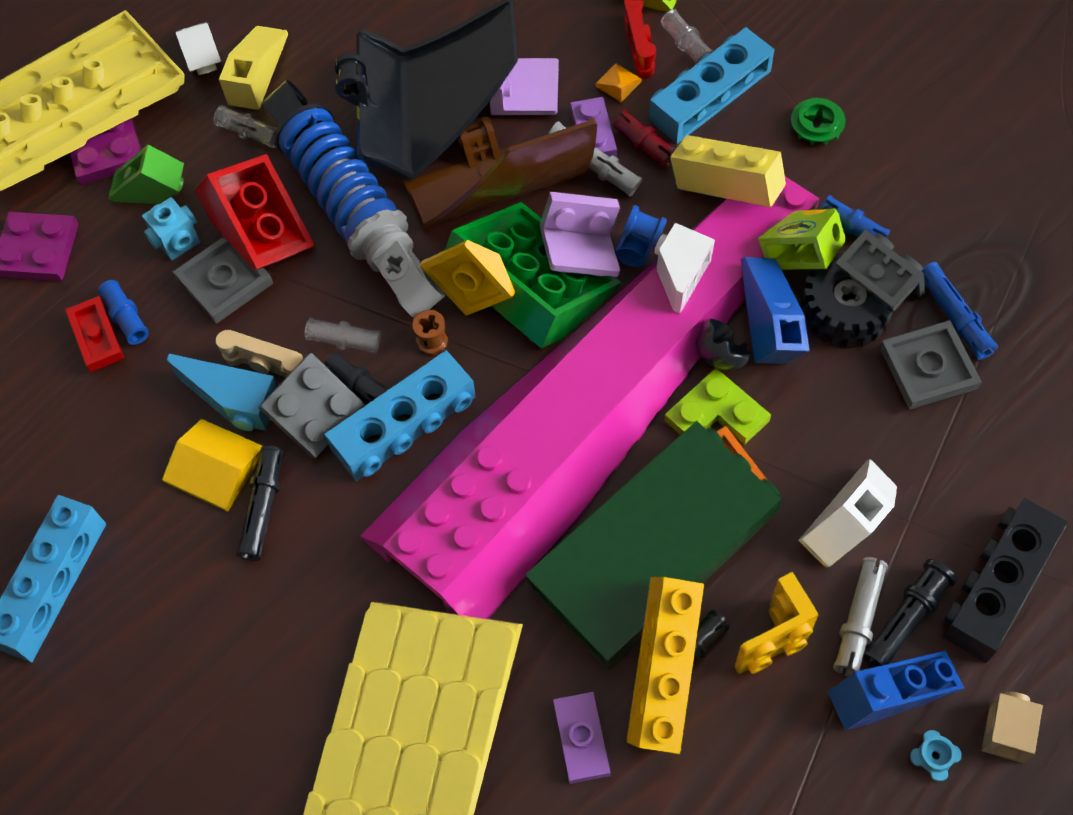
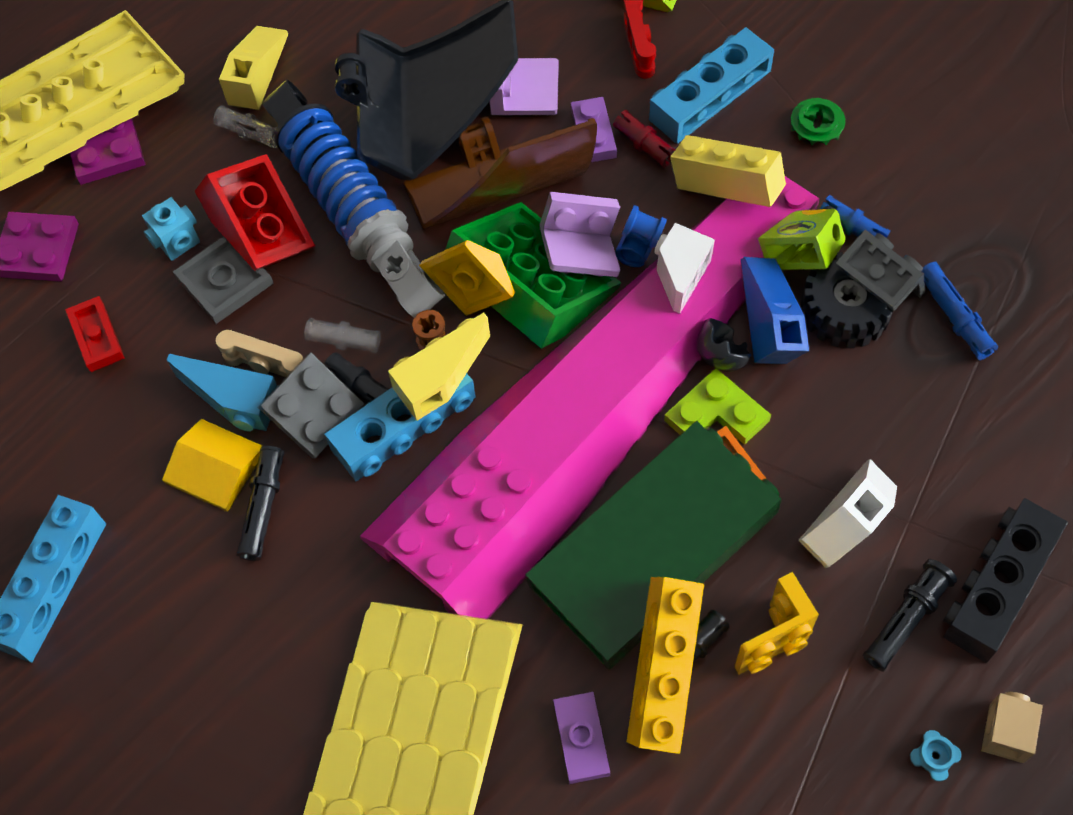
blue pin [98,280,149,345] -> none
bright green slope [108,145,184,204] -> none
white slope [176,22,221,75] -> none
light grey pin [548,121,643,197] -> none
light orange slope [595,63,642,102] -> none
clear pin [661,10,713,64] -> none
blue slope [828,651,964,730] -> none
light grey pin [833,557,888,677] -> none
dark grey plate [879,320,982,410] -> none
none -> light yellow slope [388,312,490,421]

